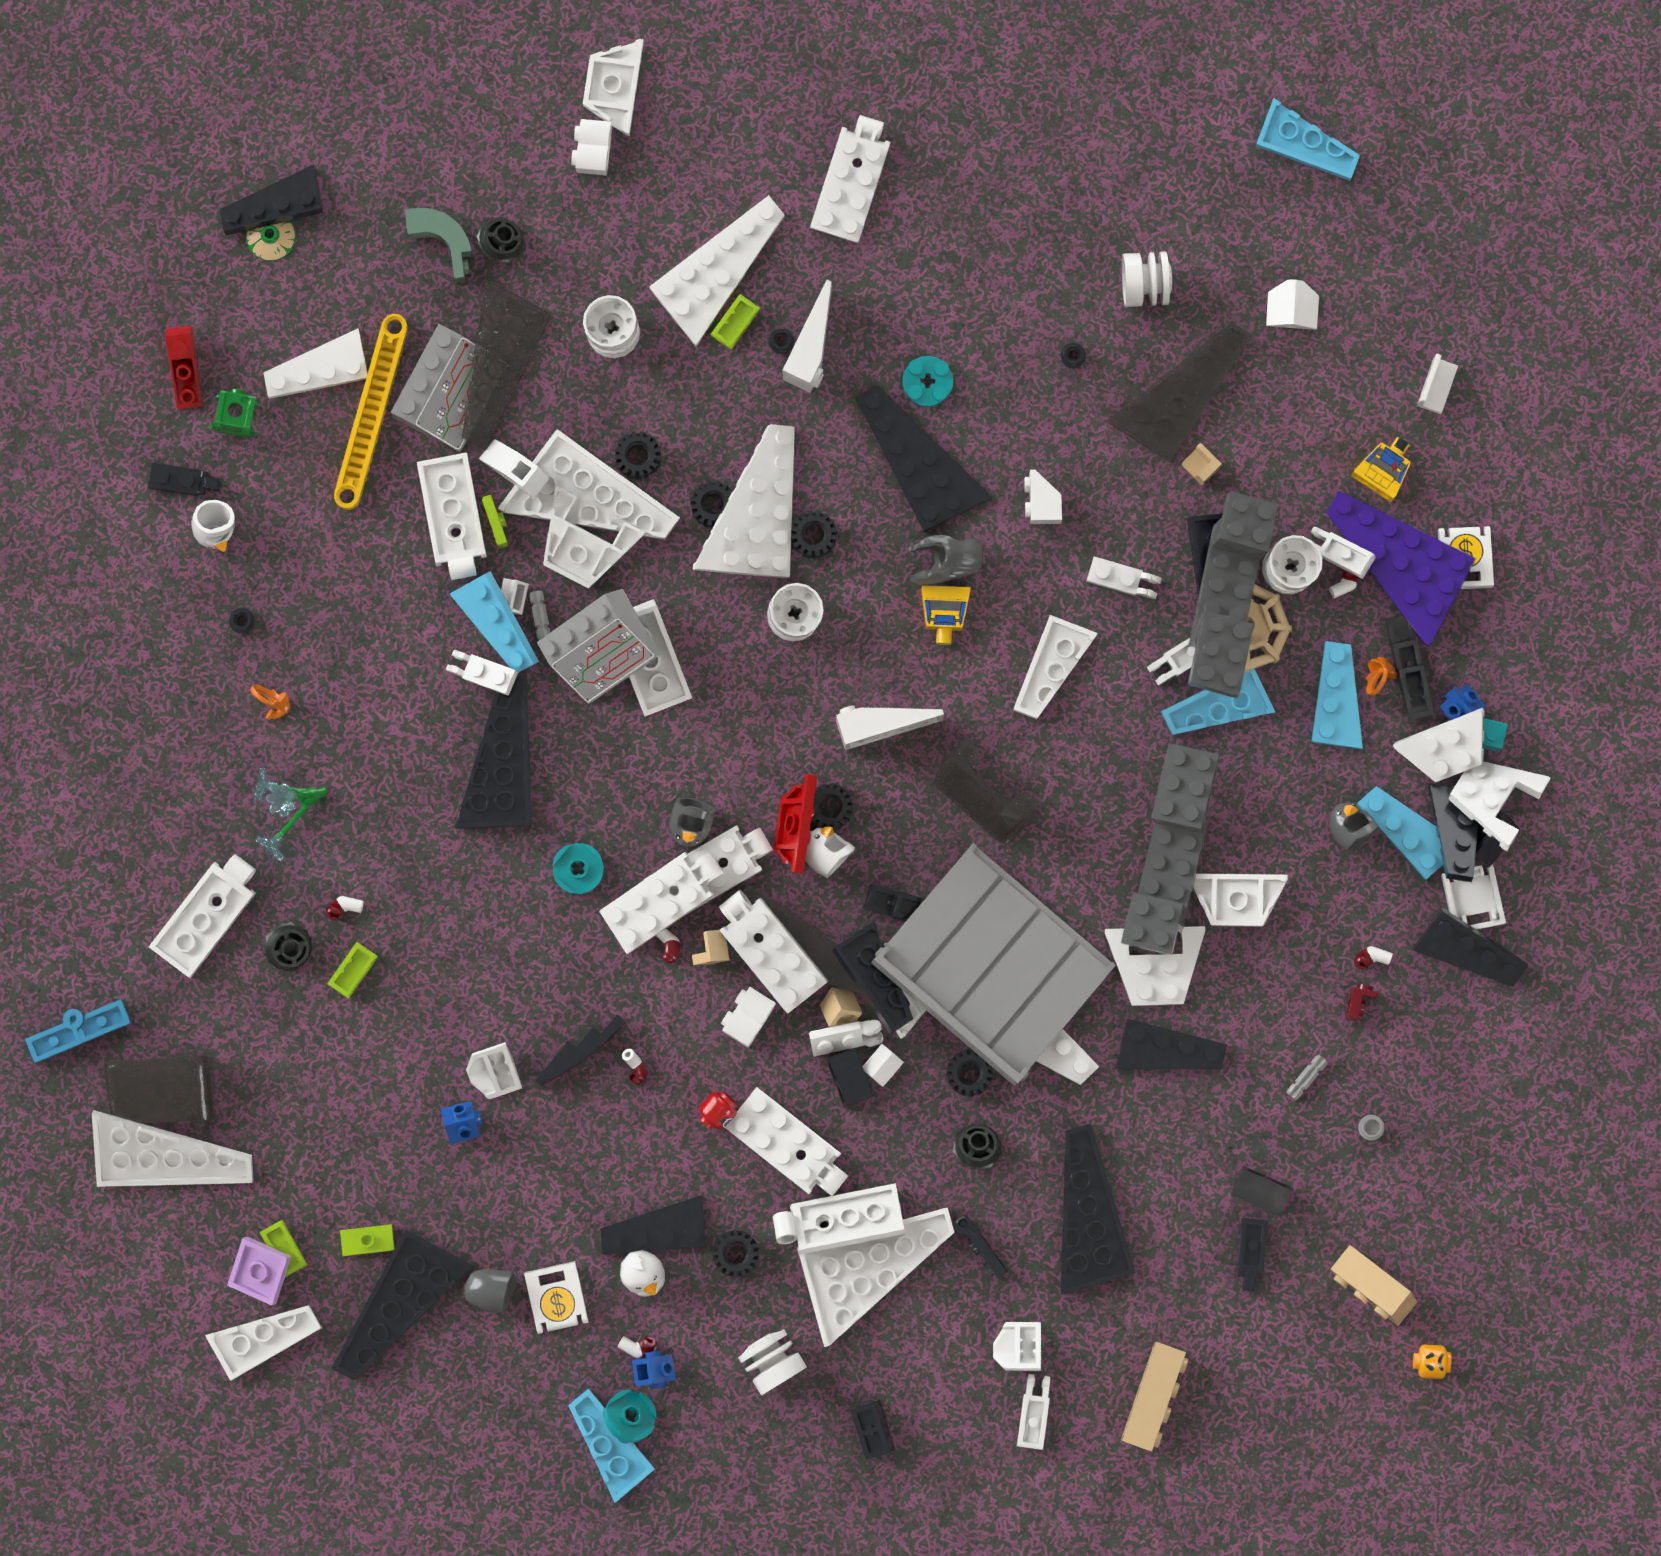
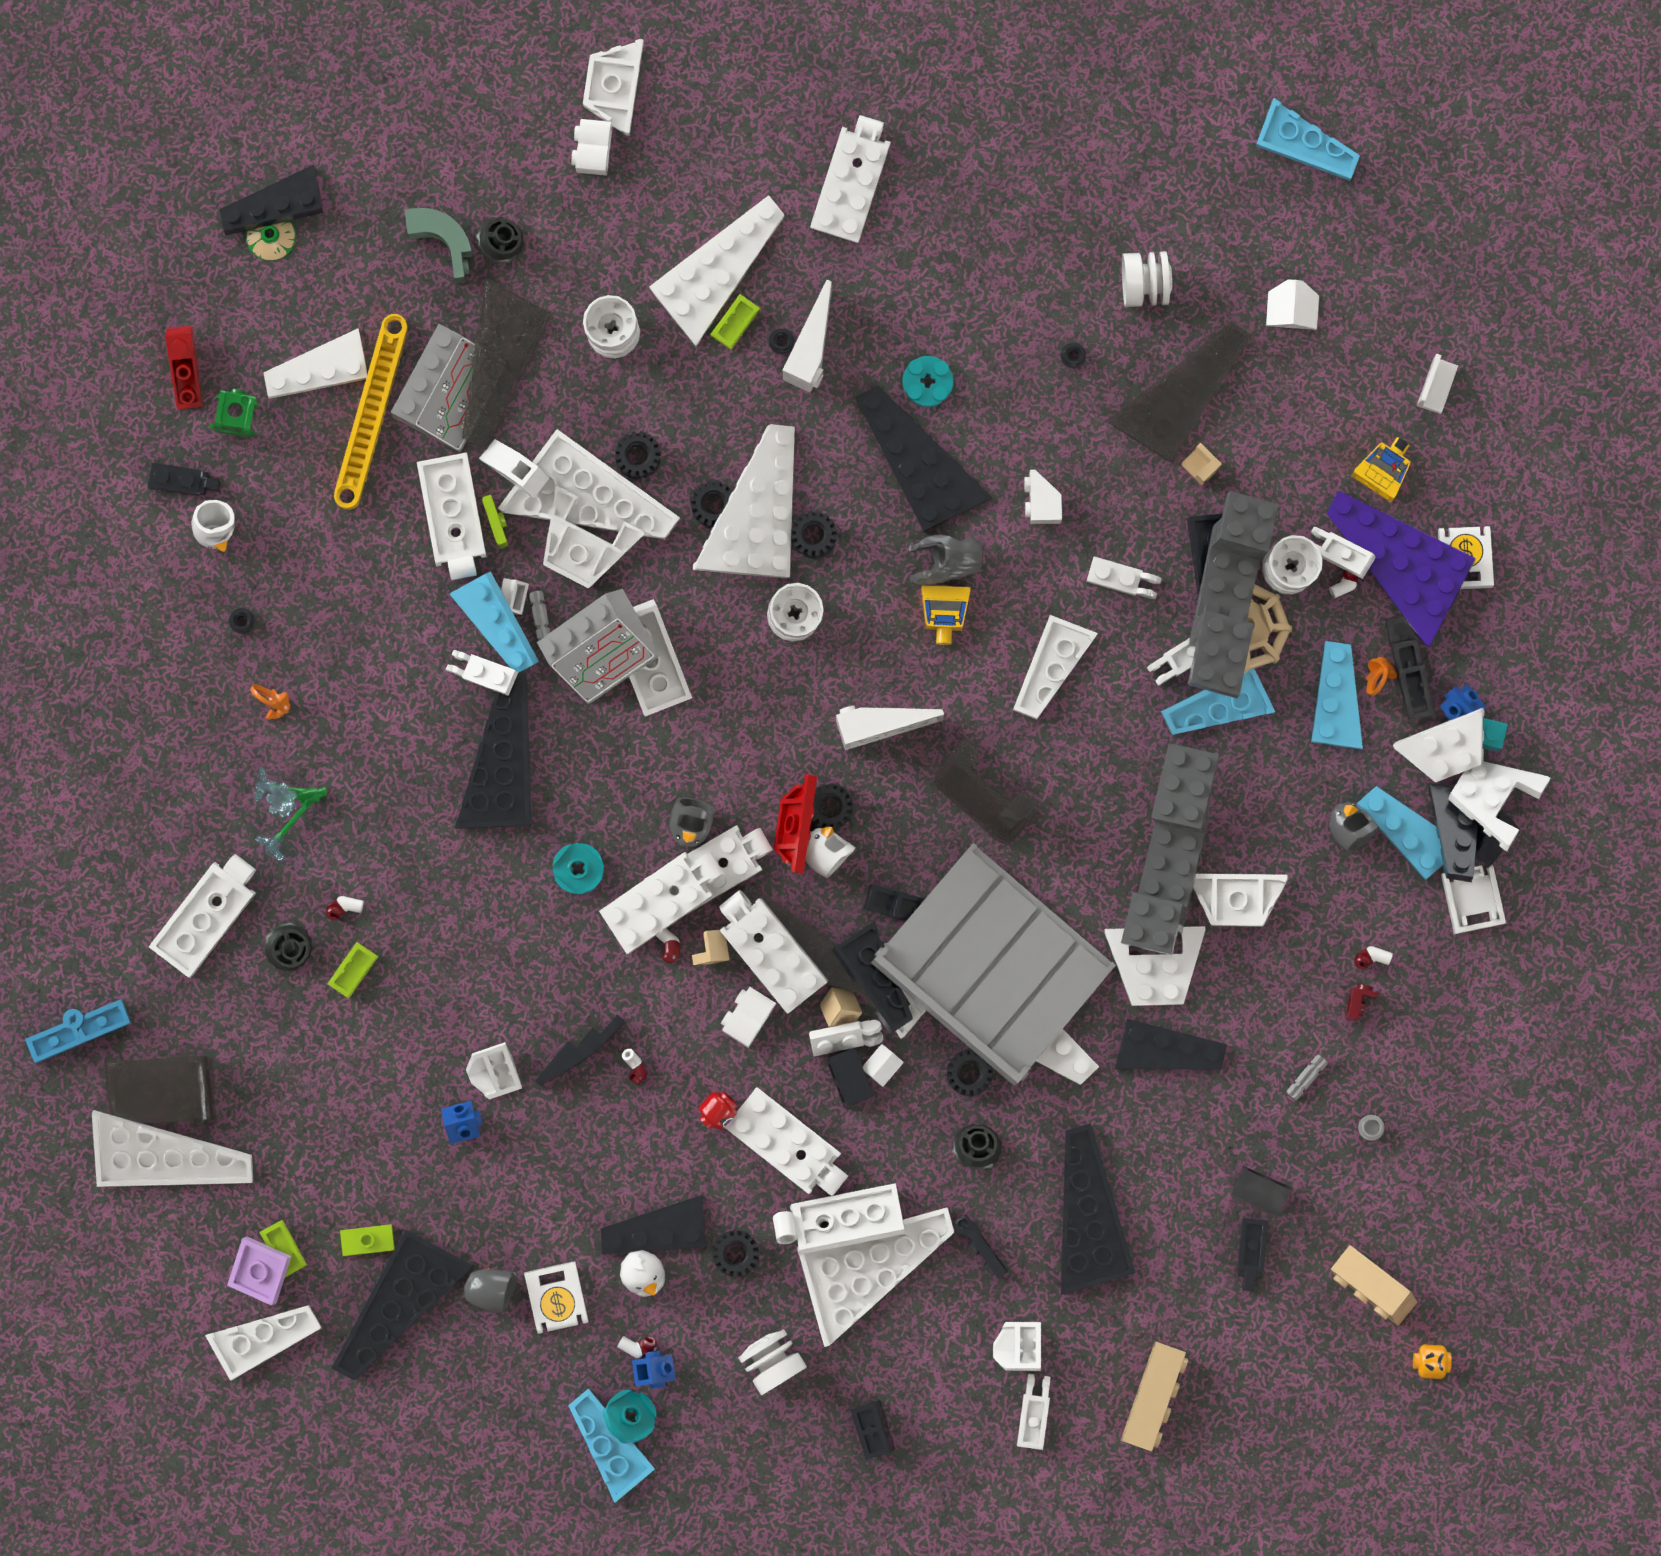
black wing [1413,908,1528,987] -> none

